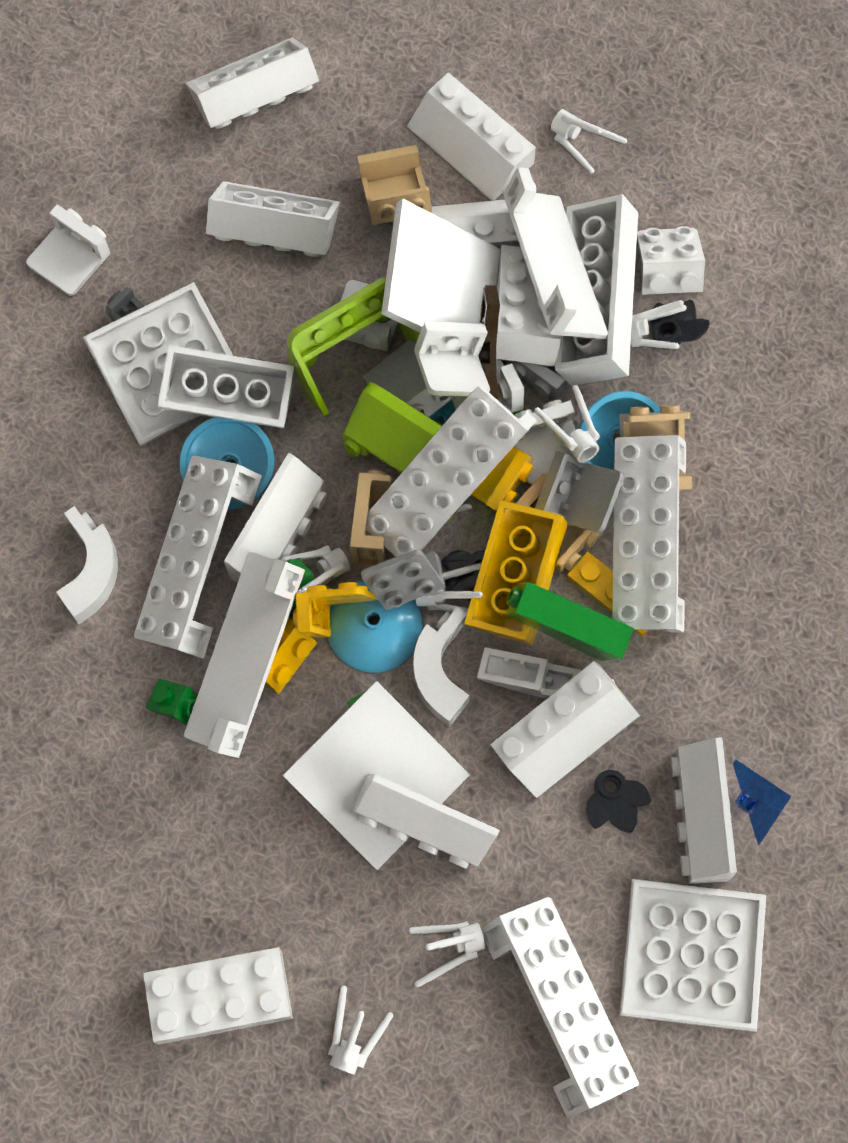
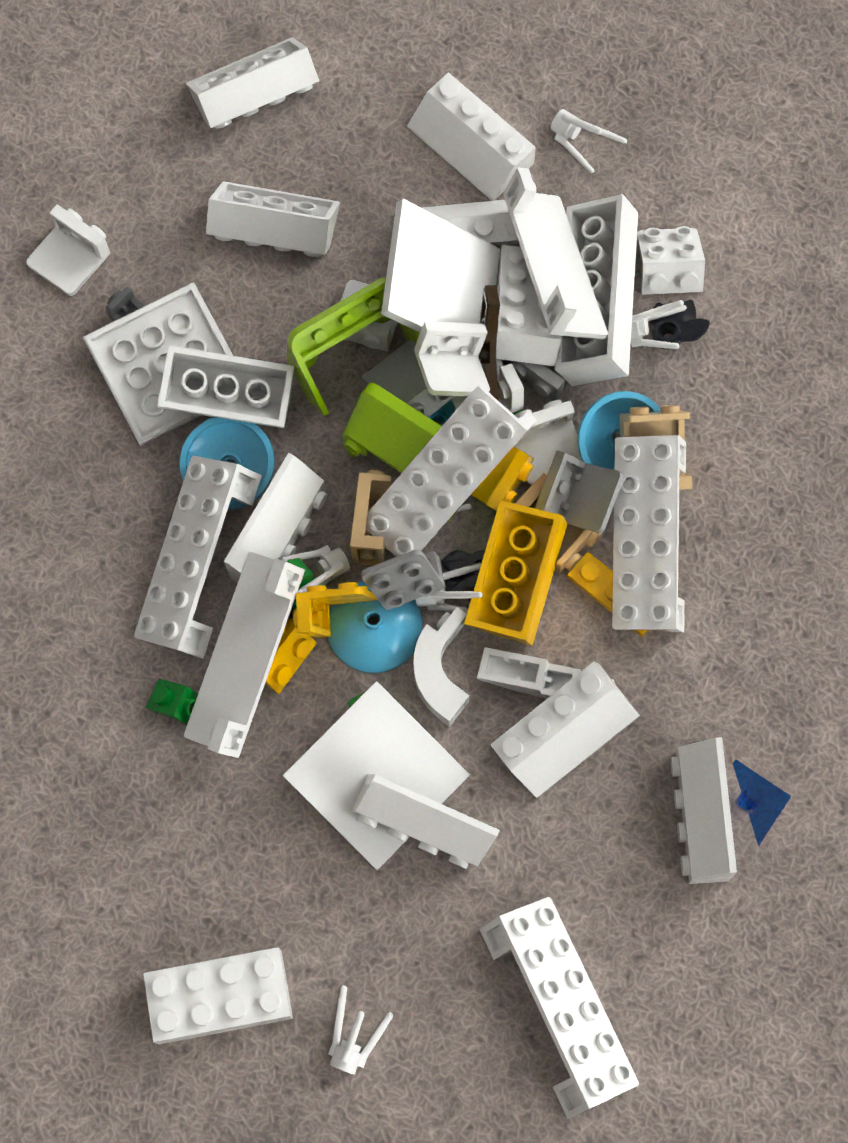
white arch [56,506,118,624] -> none
tan panel [357,145,432,225] -> none
white plant [408,921,485,987] -> none
green slope [506,582,634,661] -> none
white plant [534,385,600,463] -> none
black plate [586,770,651,833] -> none
white tile [619,879,766,1032] -> none

